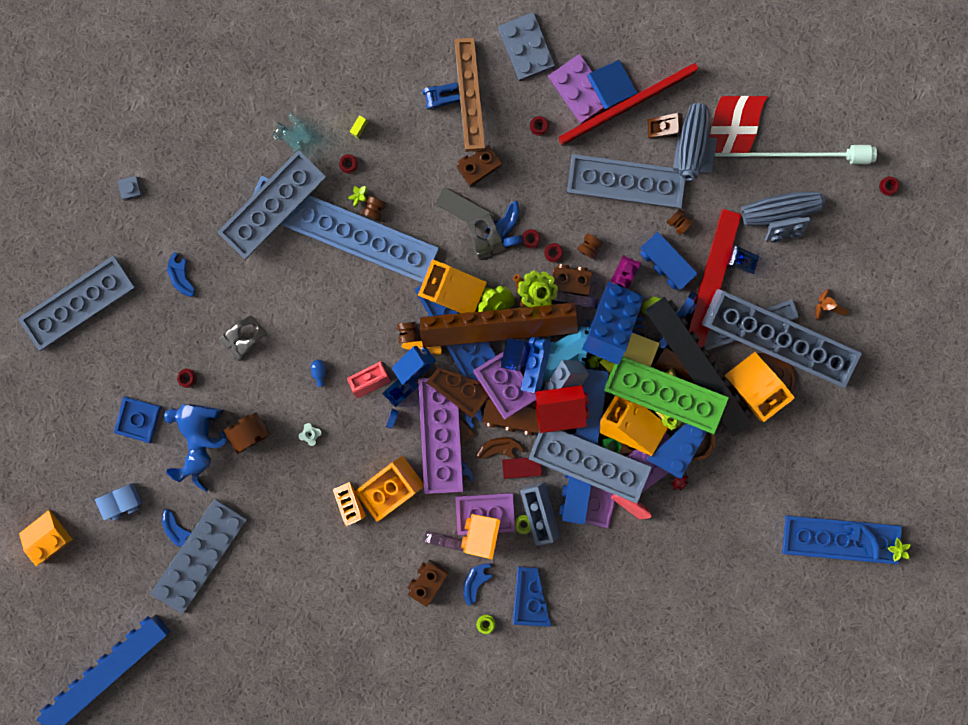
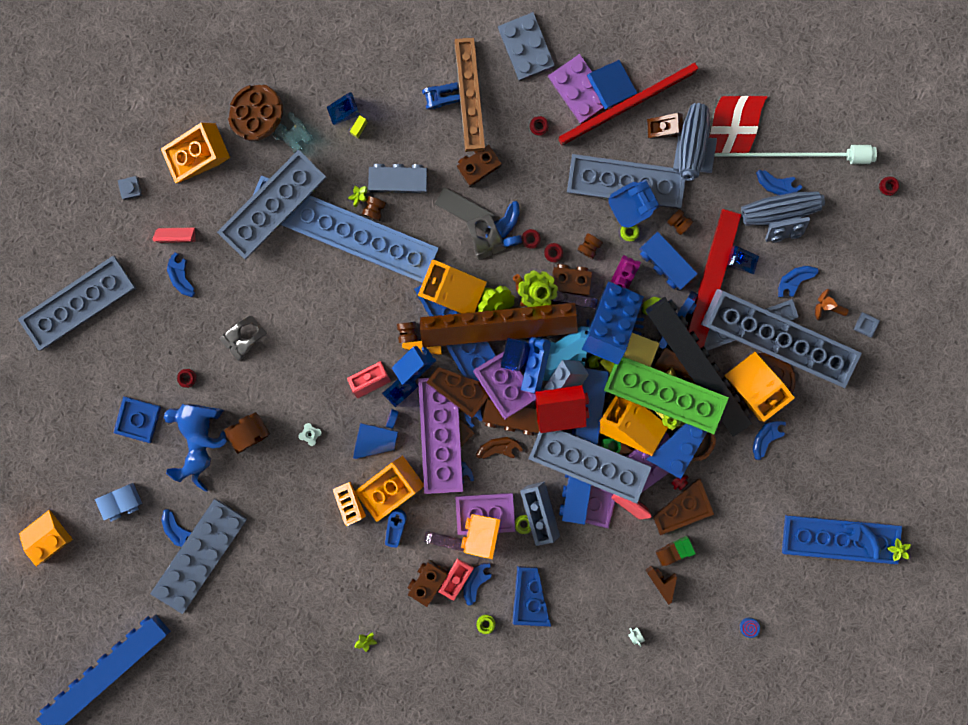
blue cylinder [311,359,327,387] -> none
dark red plate [339,154,358,174] -> none
dark red tile [502,457,542,479] -> none
none -> coral slope [153,227,195,243]
none -> light orange slope [161,123,230,183]
none -> reddish brown tile [228,85,283,141]
none -> clear blue slope [327,92,361,125]
none -> blue slope [353,423,399,459]
none -> lime plant [354,632,377,652]
none -> sand blue brick [368,164,428,193]
none -> blue piece [385,509,407,548]
none -> coral slope [438,558,474,601]
none -> blue piece [609,179,660,228]
none -> lime plate [620,225,640,242]
none -> light aqua plate [629,628,645,647]
none -> reddish brown slope [645,566,677,605]
none -> reddish brown wing [653,478,714,535]
none -> leg [655,536,696,566]
none -> blue tile [740,617,760,638]
none -> blue piece [753,421,786,460]
none -> blue piece [756,170,802,195]
none -> blue piece [778,266,819,297]
none -> sand blue tile [853,312,880,338]

